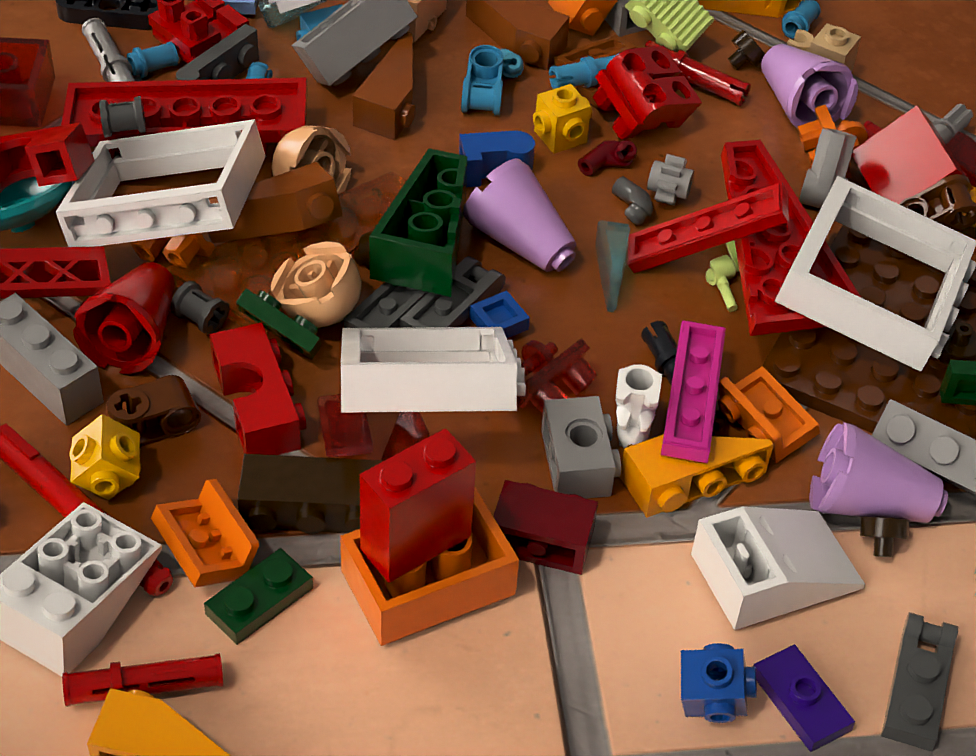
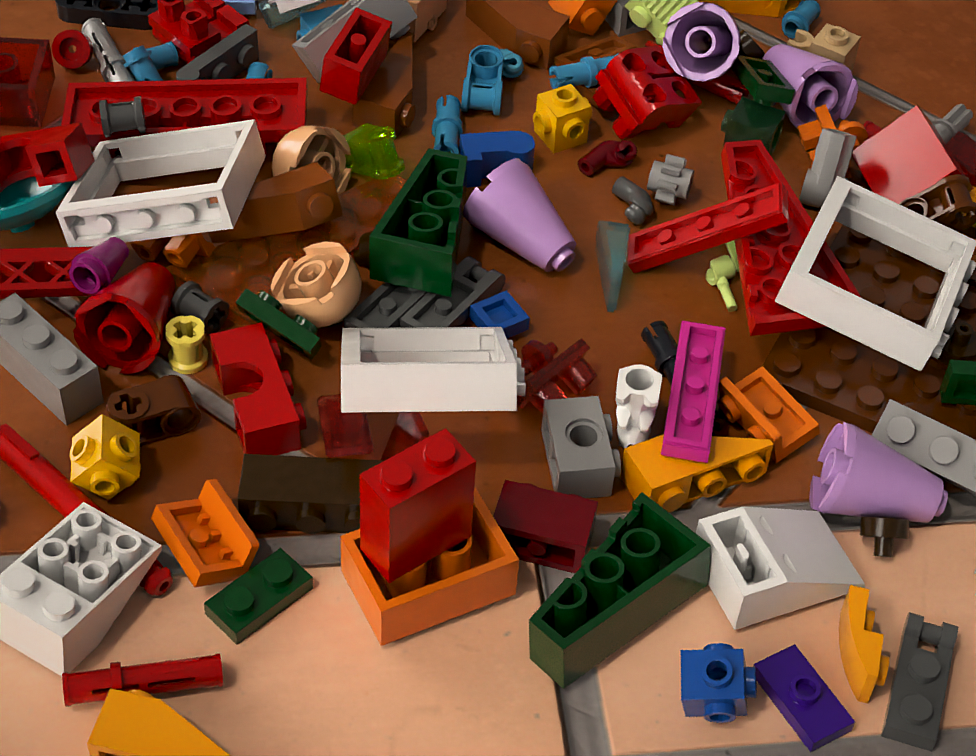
none -> red tile [52,29,93,69]
none -> magenta cone [69,237,129,294]
none -> dark azure pin [123,45,163,81]
none -> light yellow bush [165,315,209,374]
none -> red brick [319,7,392,105]
none -> clear neon green piece [344,123,406,180]
none -> dark azure pin [431,95,463,154]
none -> dark green wedge [529,492,711,689]
none -> lavender cone [662,2,741,81]
none -> clear green brick [721,97,786,155]
none -> dark green plate [731,55,795,106]
none -> light orange slope [839,585,890,704]

